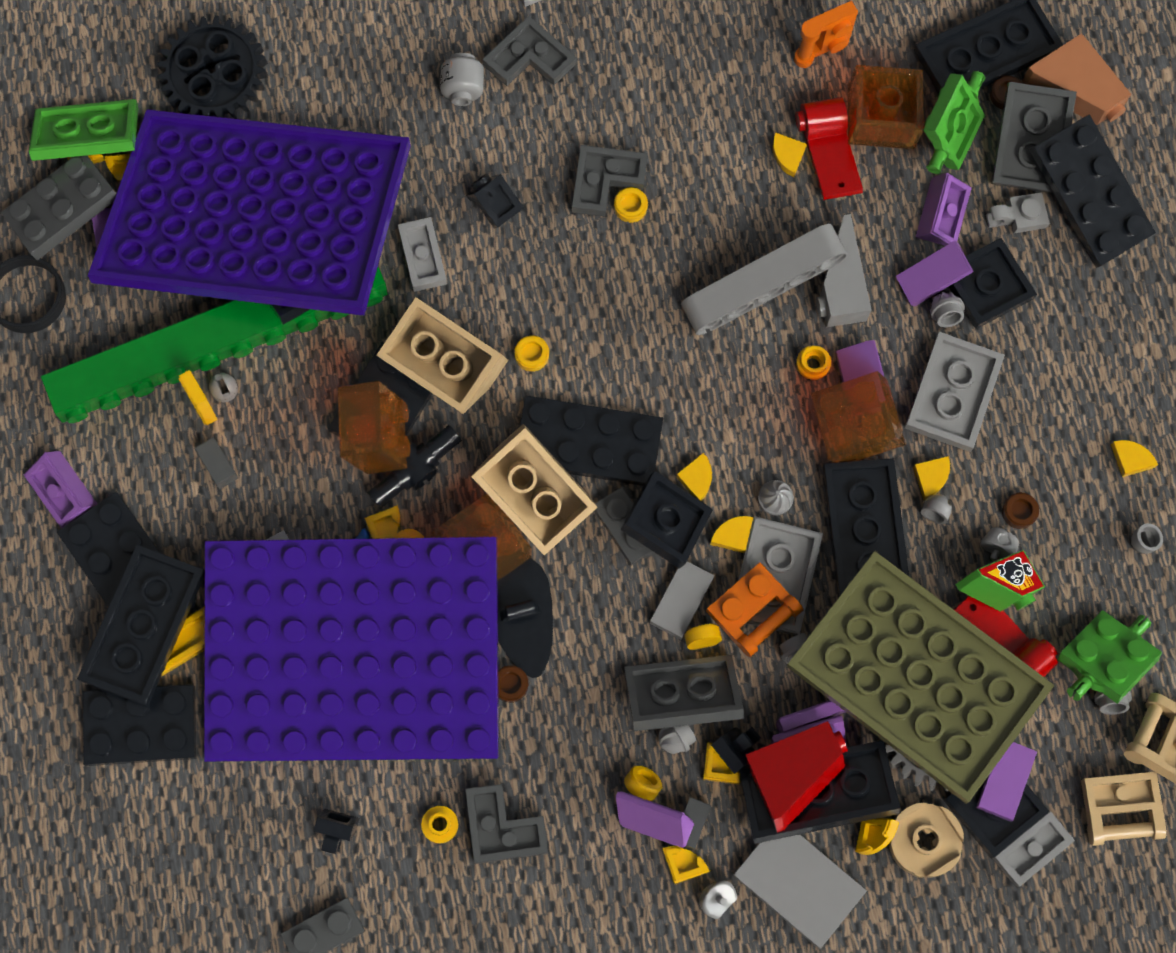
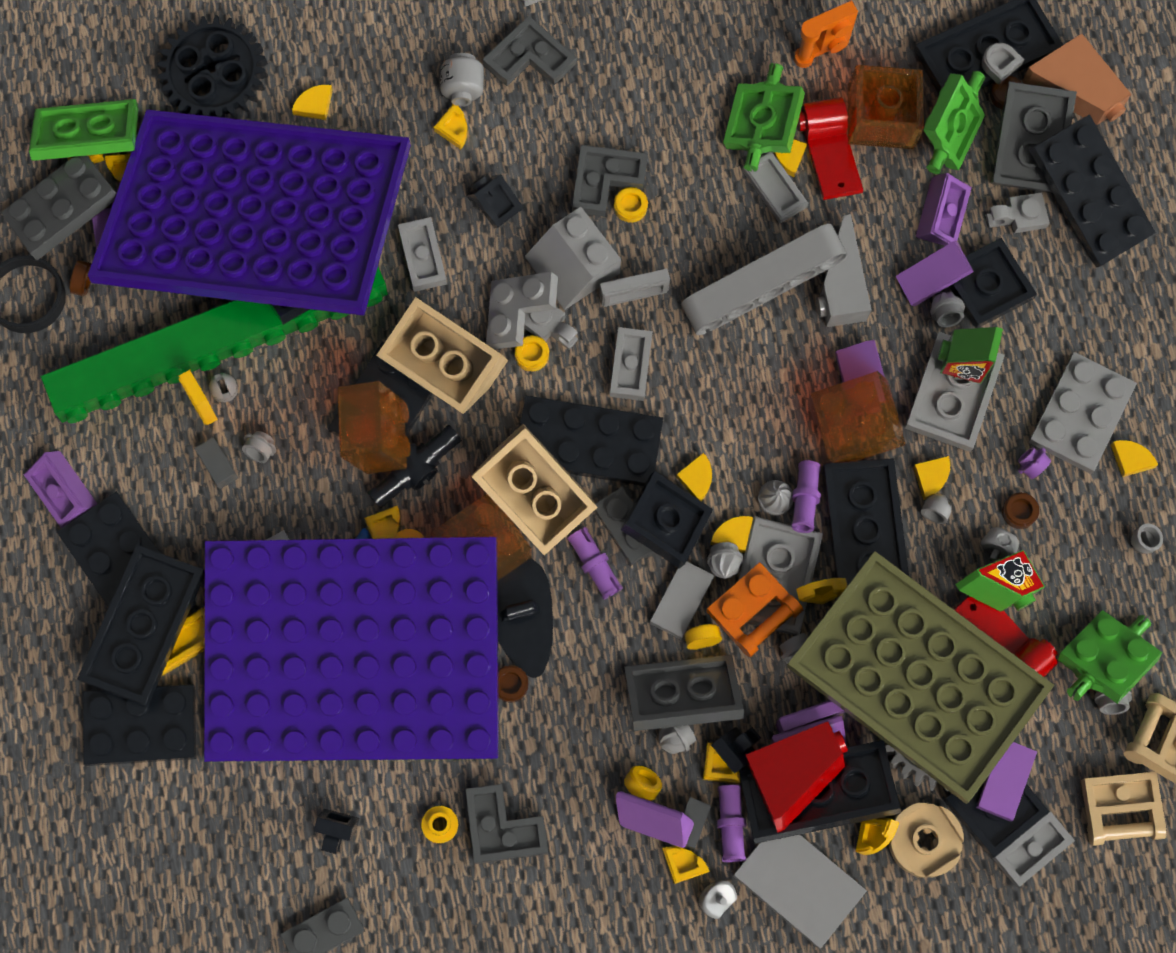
yellow plate [796,345,831,380] -> none
none -> reddish brown tile [70,260,92,296]
none -> light grey plate [242,431,276,463]
none -> yellow tile [292,85,333,120]
none -> yellow tile [434,104,468,150]
none -> light grey plate [486,272,558,350]
none -> light grey plate [524,307,578,350]
none -> light grey slope [525,207,621,310]
none -> medium lavender pin [567,527,623,600]
none -> light grey tile [599,268,670,307]
none -> light grey plate [610,327,653,401]
none -> light grey plate [707,542,743,579]
none -> medium lavender pin [717,785,747,863]
none -> bright green plate [723,63,805,172]
none -> light grey tile [742,152,809,224]
none -> medium lavender pin [792,460,821,533]
none -> yellow tile [796,578,848,604]
none -> bright green slope [938,327,1003,384]
none -> light grey tile [982,43,1025,85]
none -> medium lavender plate [1018,447,1051,479]
none -> light grey plate [1028,352,1137,474]

